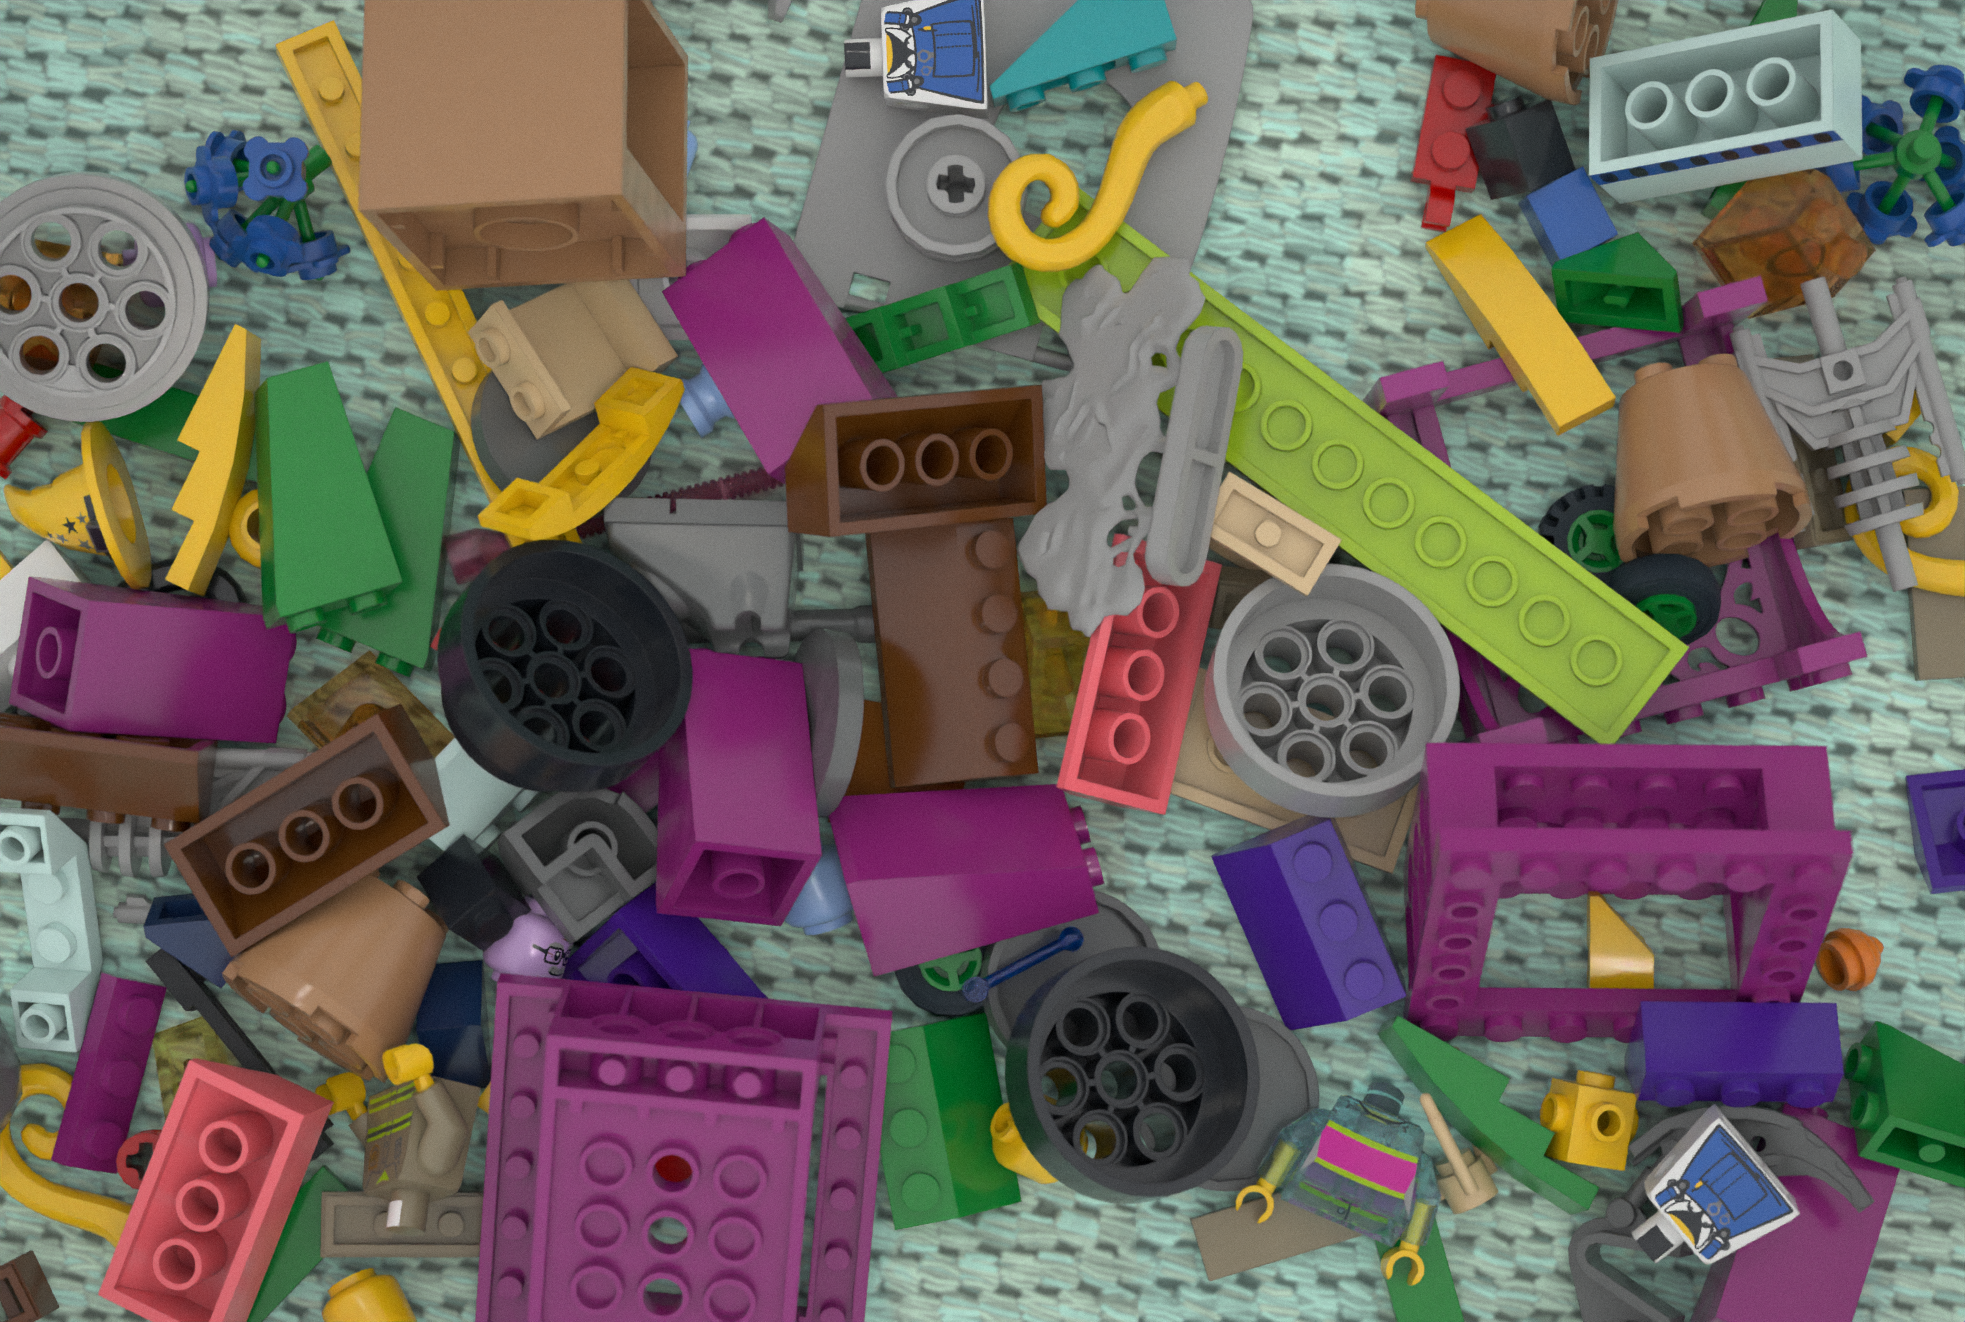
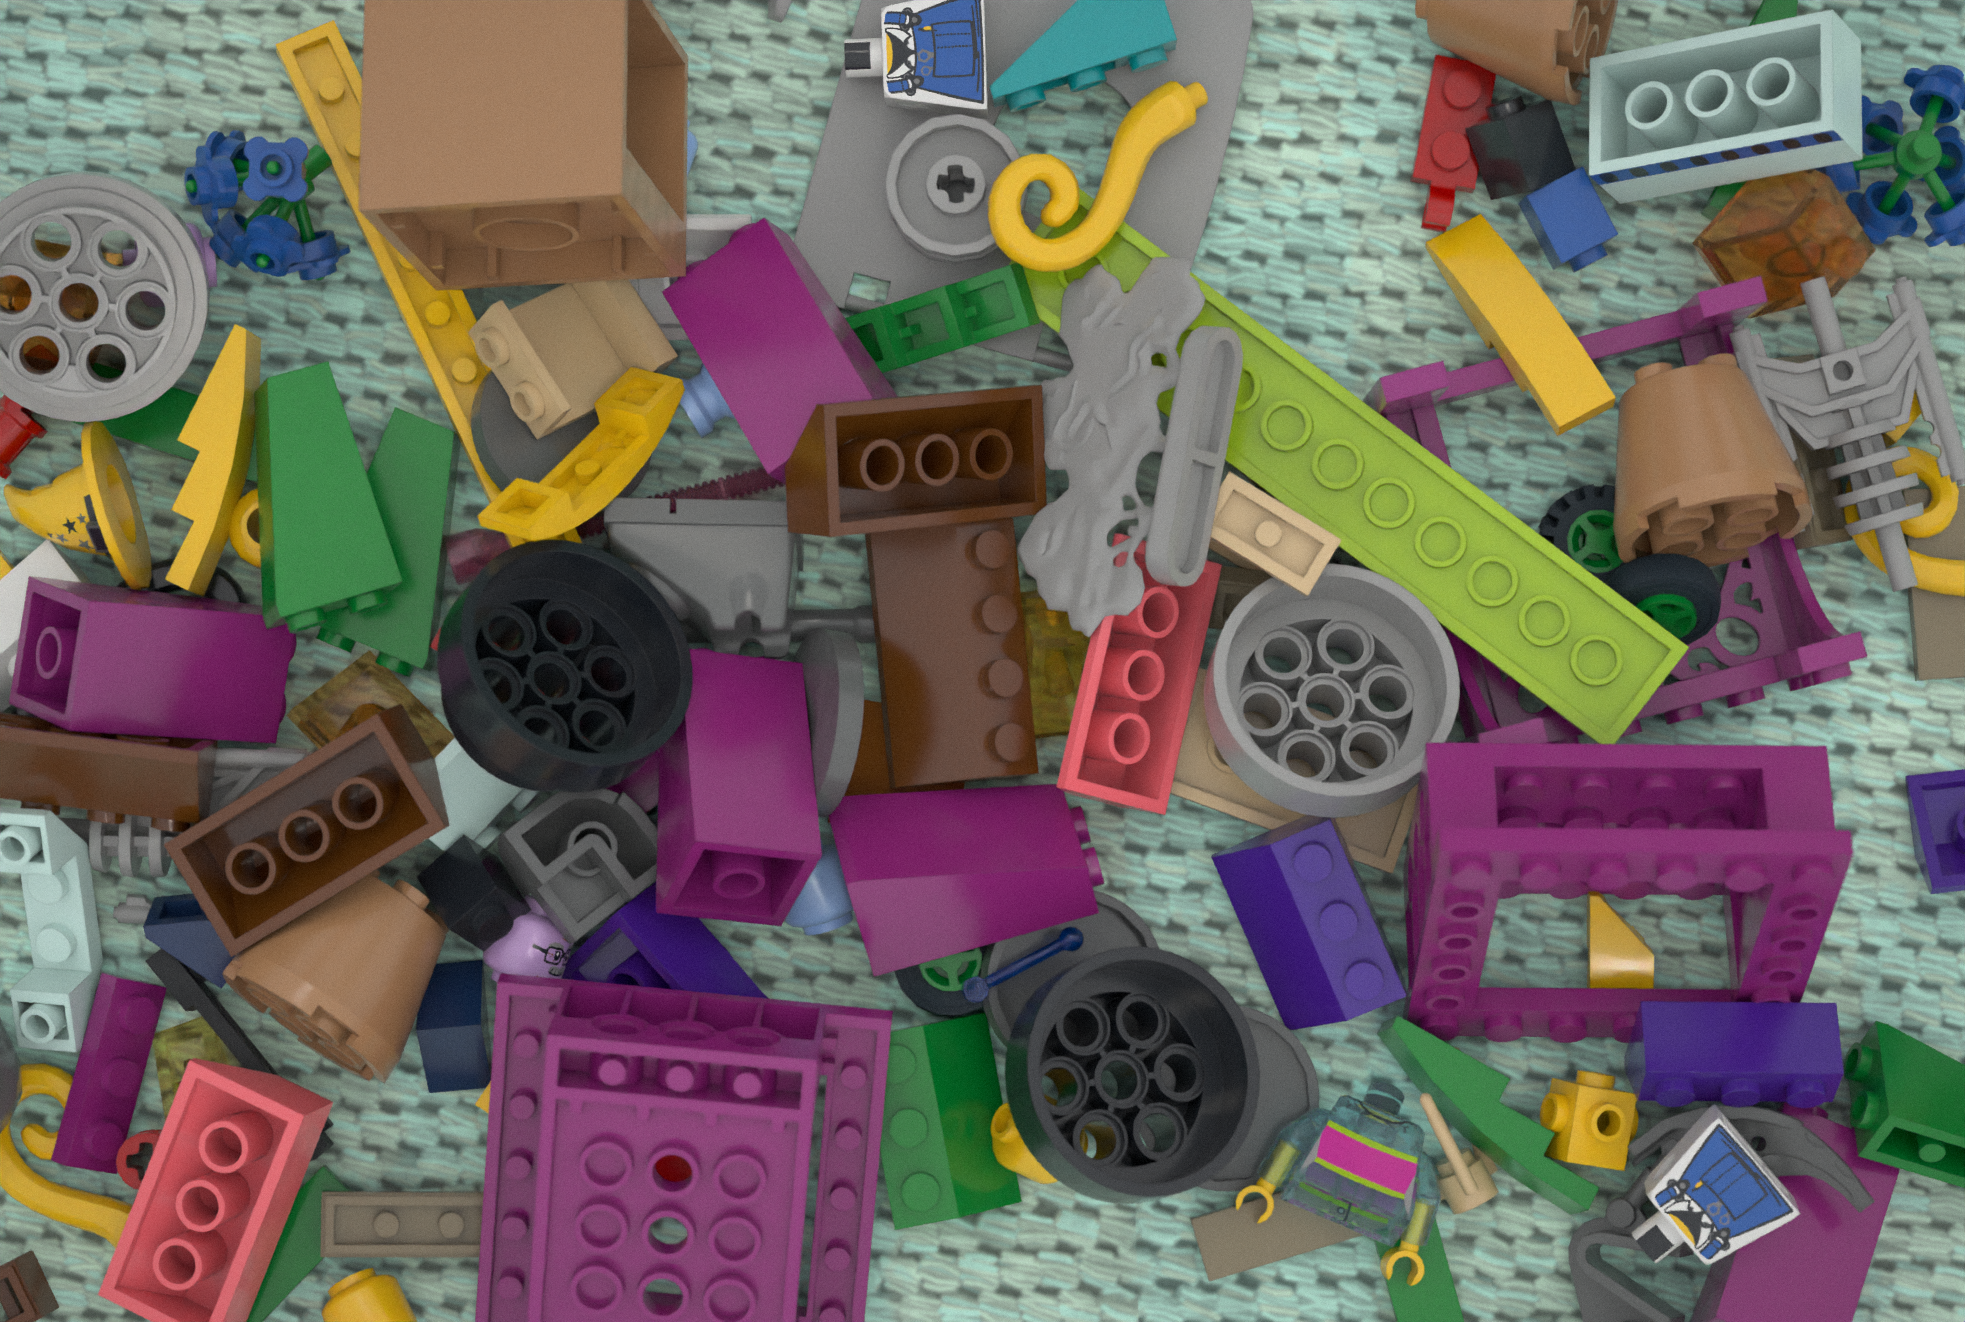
dark tan torso [315,1044,480,1236] -> none
green slope [1551,232,1684,333] -> none
orange plate [1816,928,1884,991] -> none

